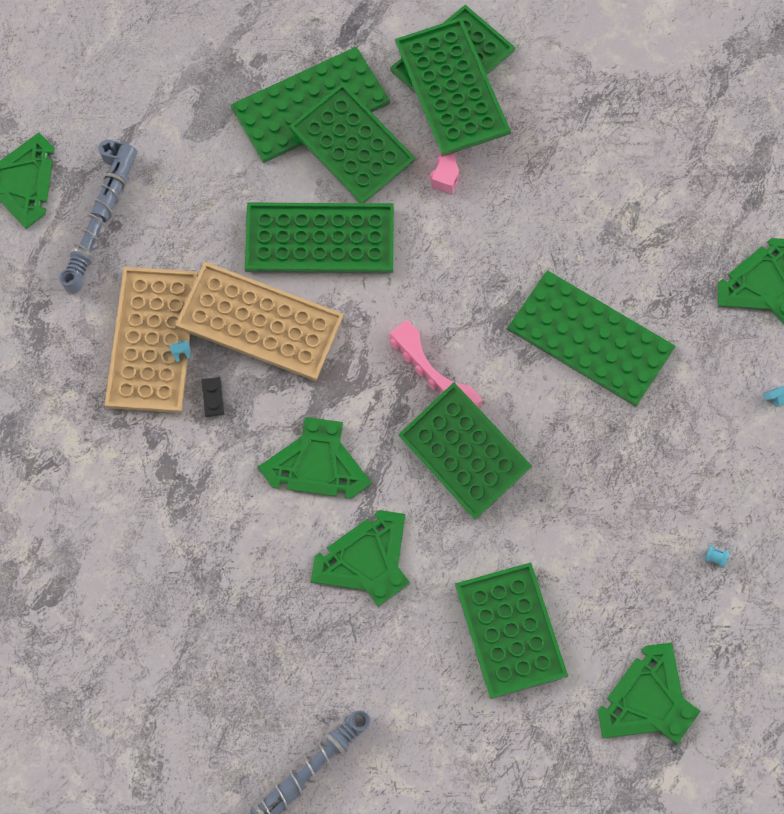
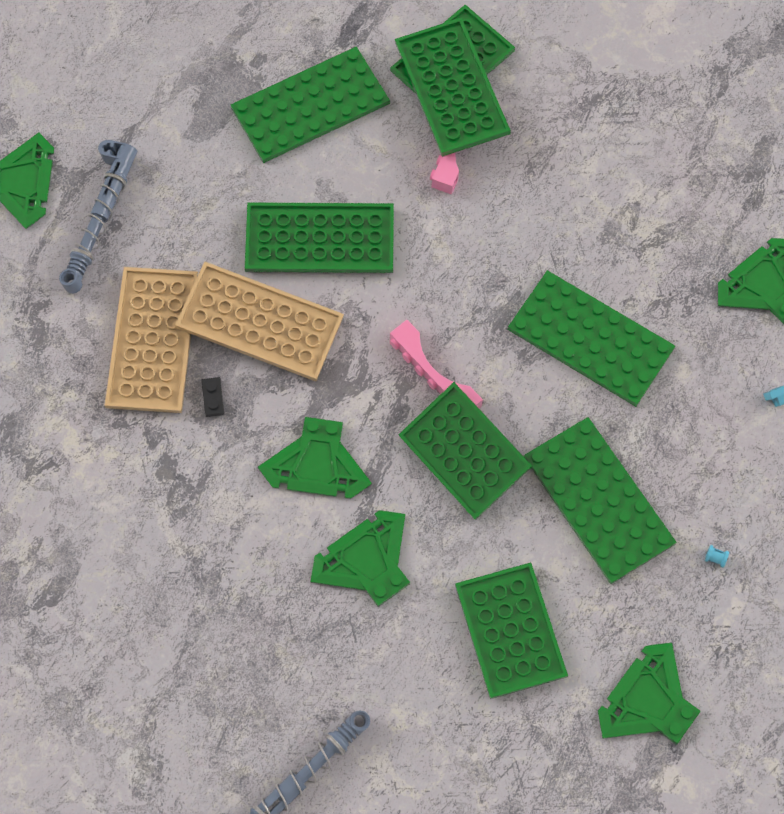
medium azure tile [169,340,190,362] -> none
green plate [289,82,416,203] -> none
none -> green plate [524,417,677,584]

